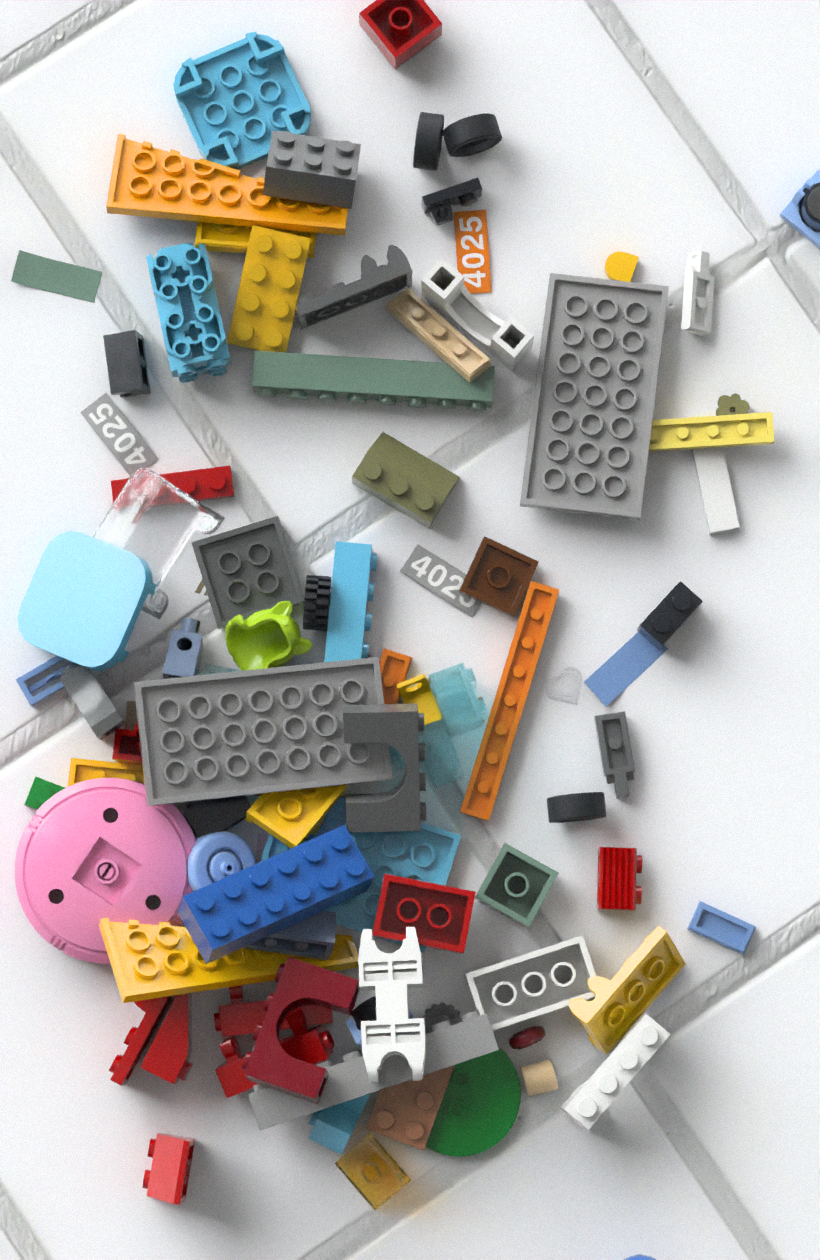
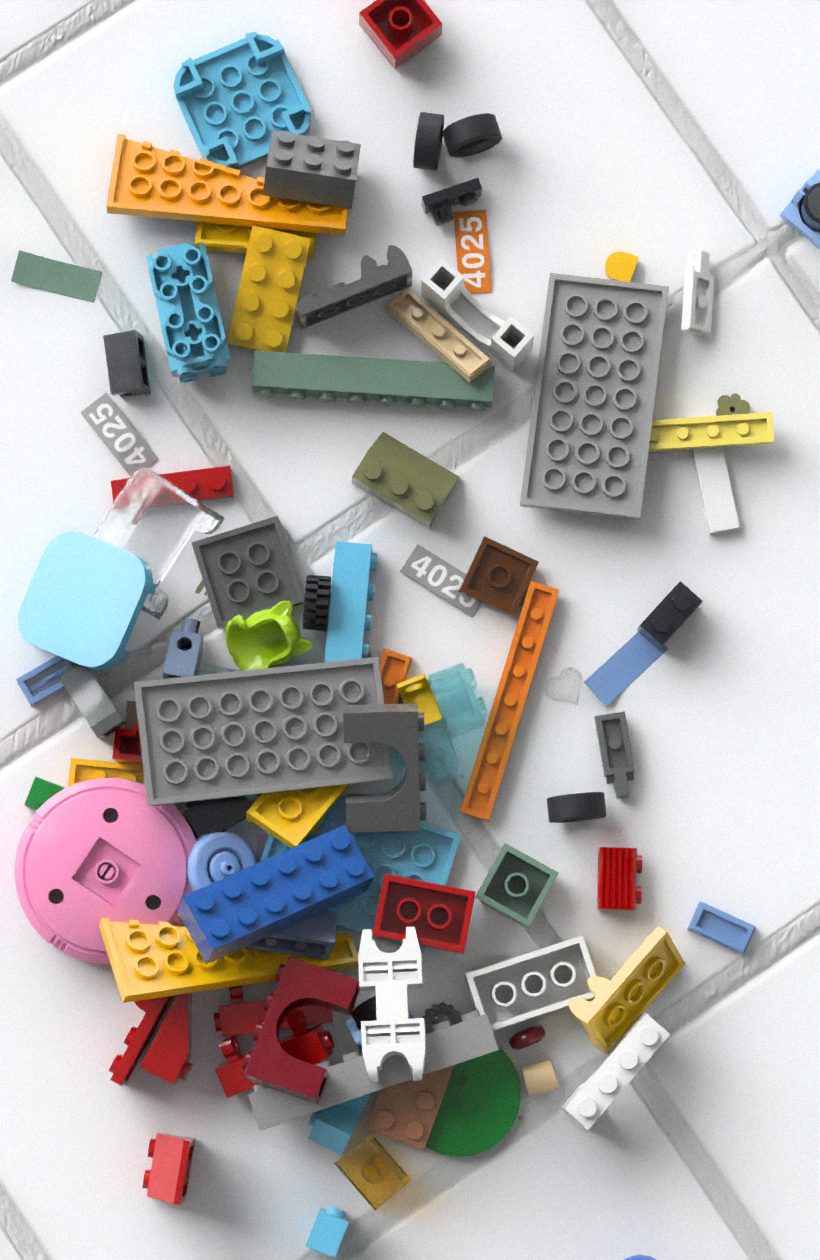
none -> medium azure brick [306,1204,349,1258]

